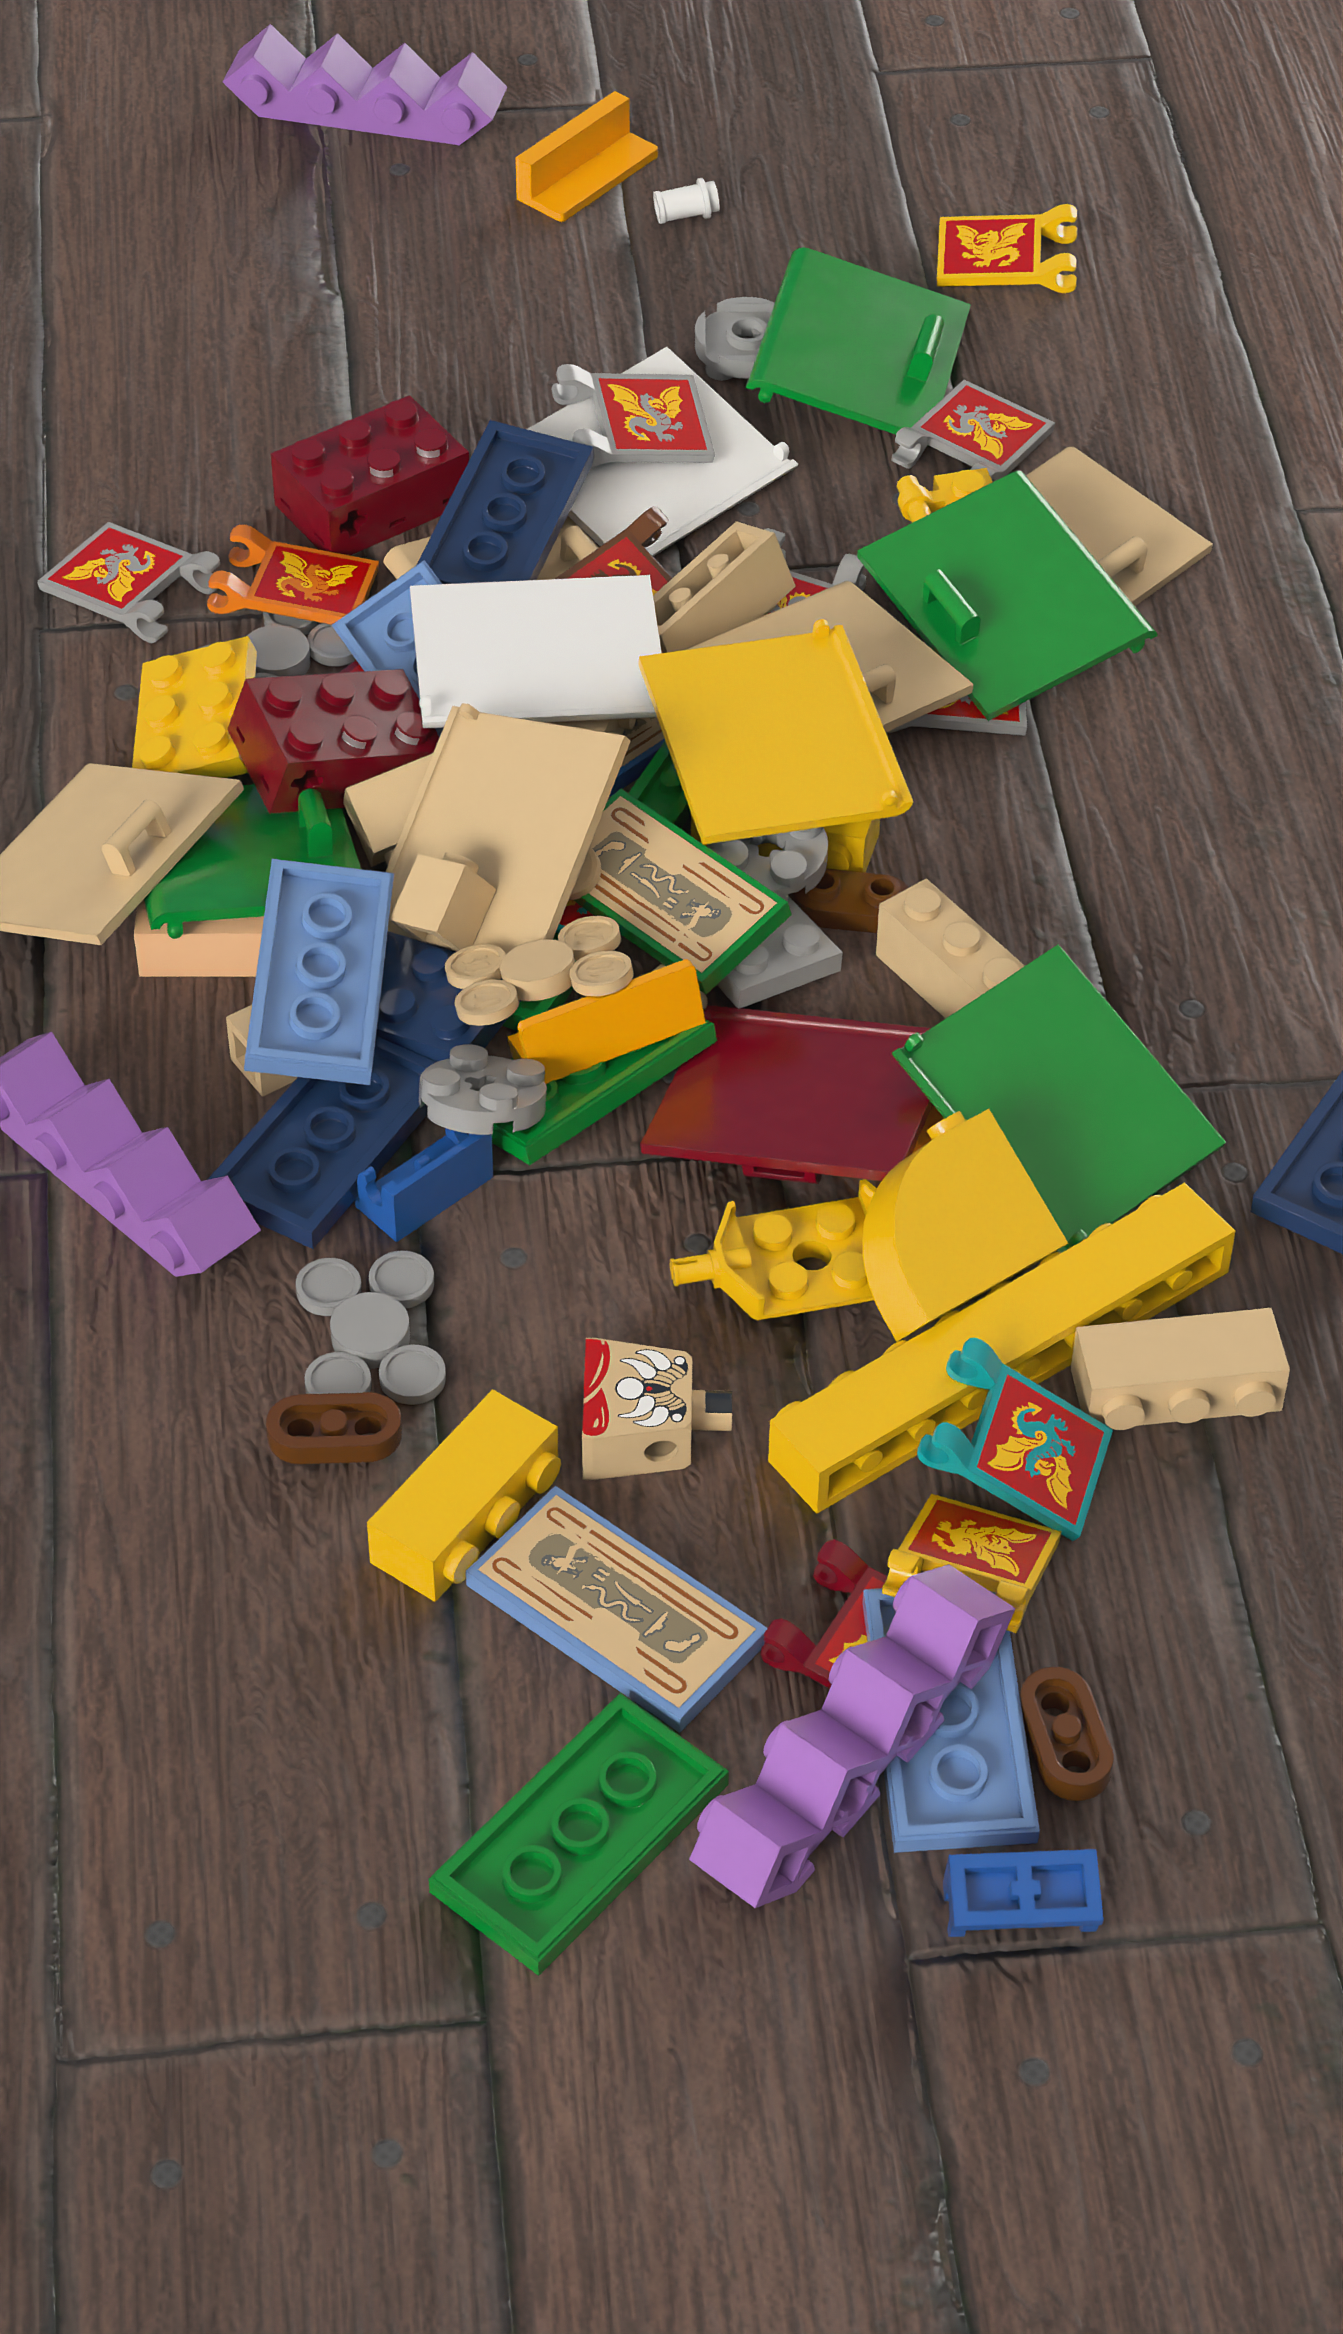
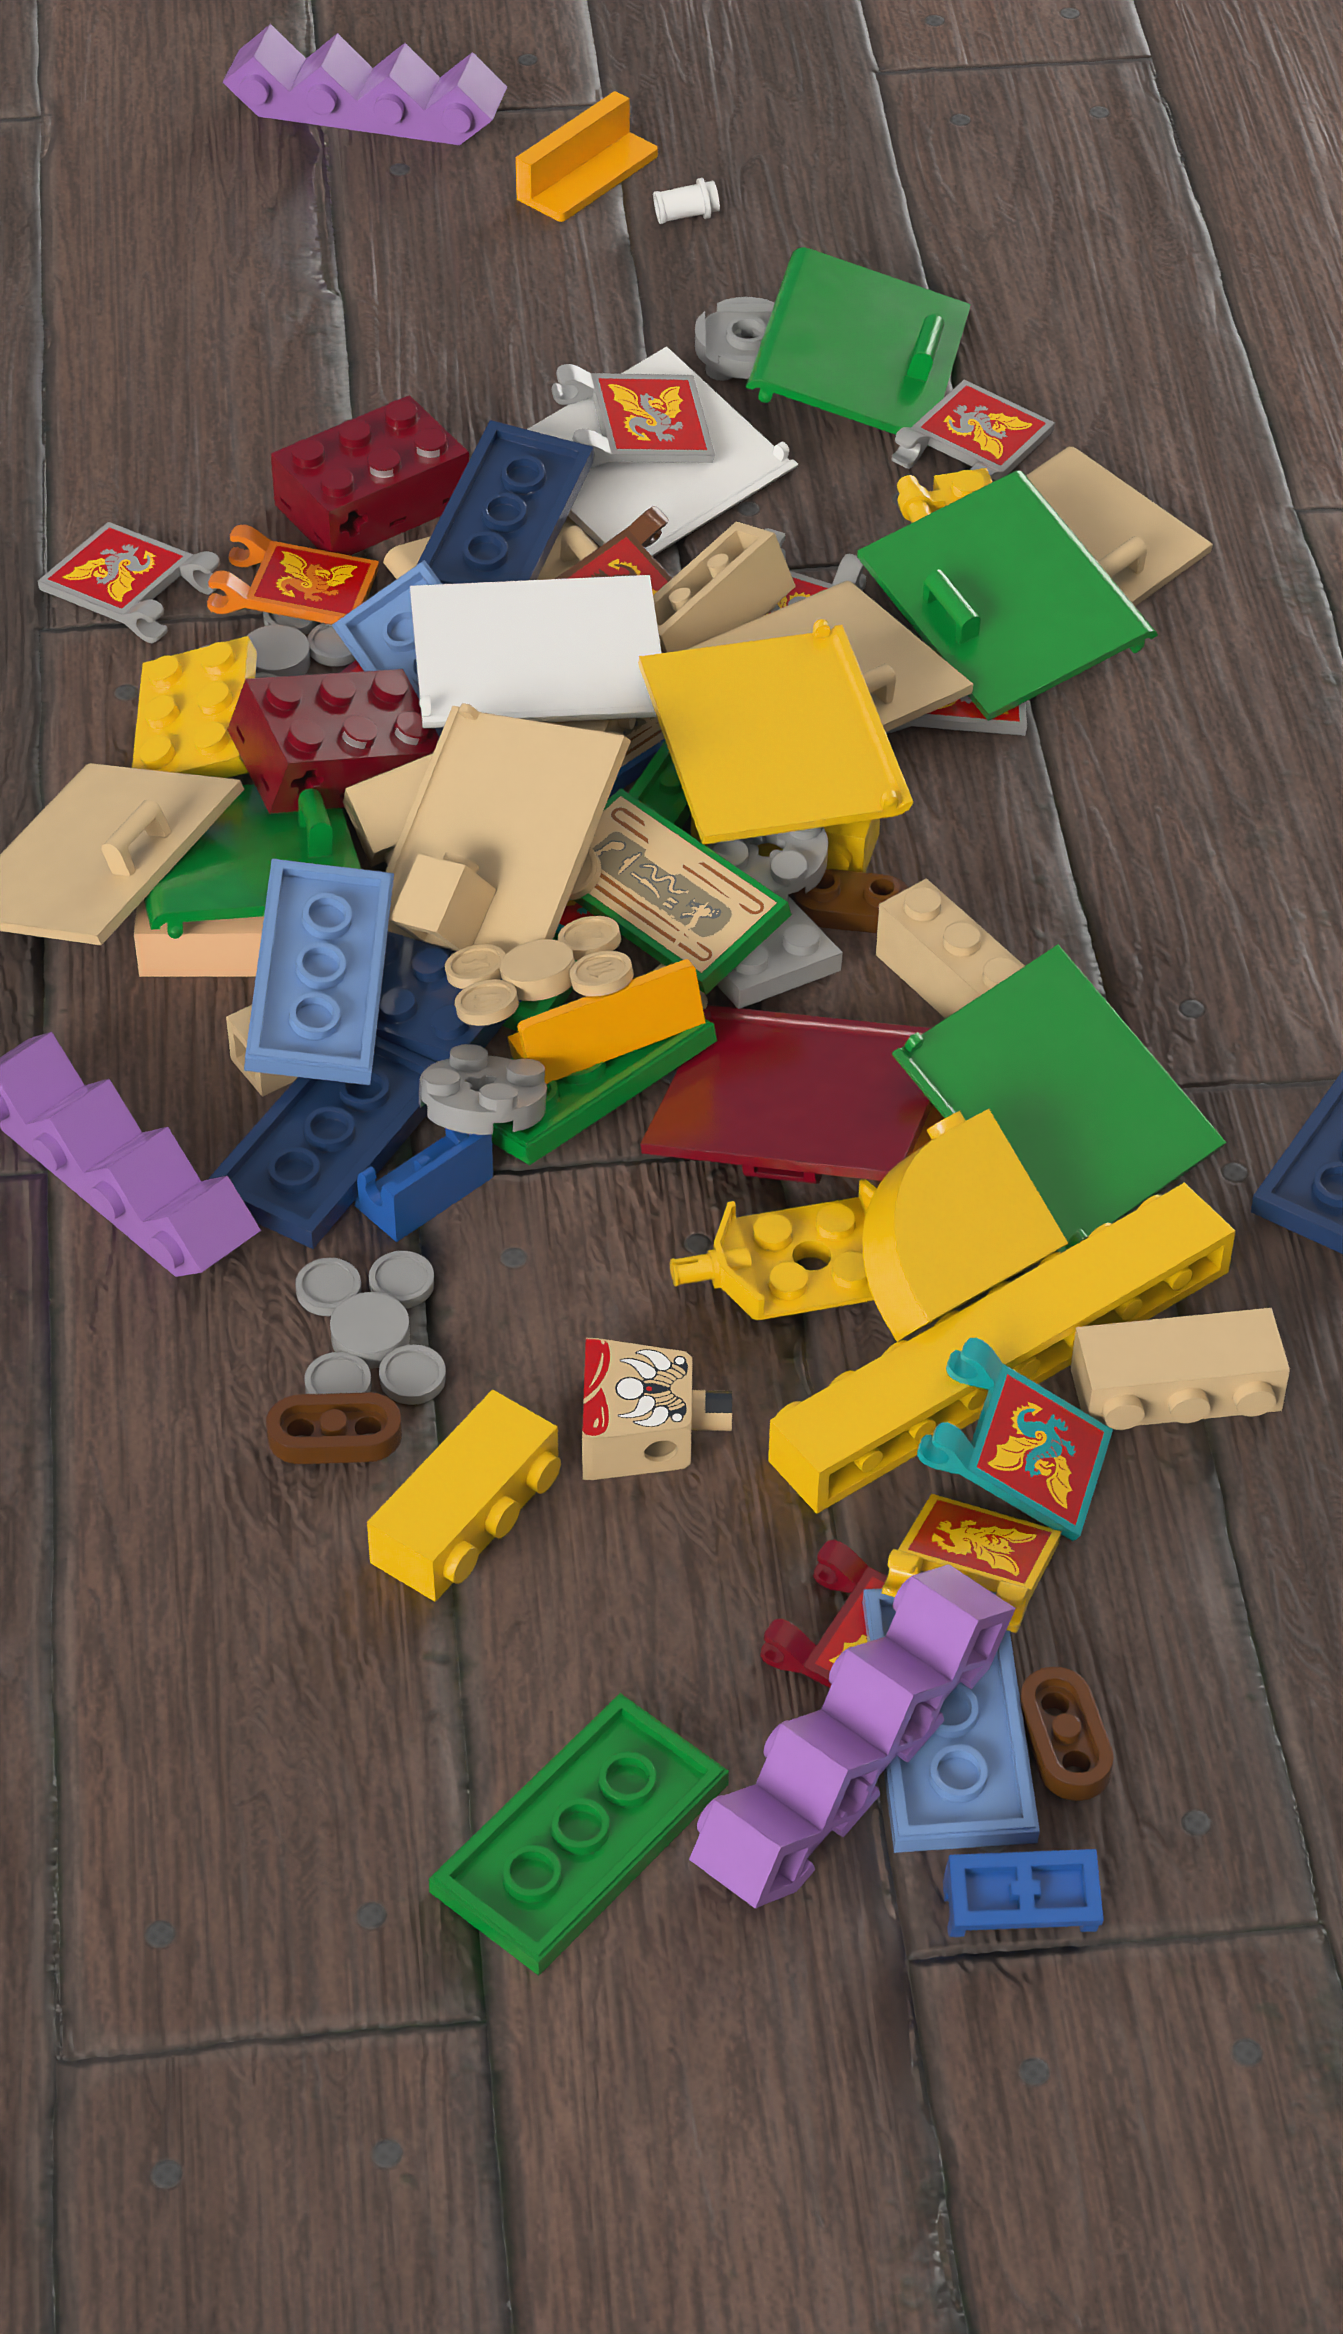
tile [466,1486,767,1733] -> none
flag [937,204,1077,293] -> none

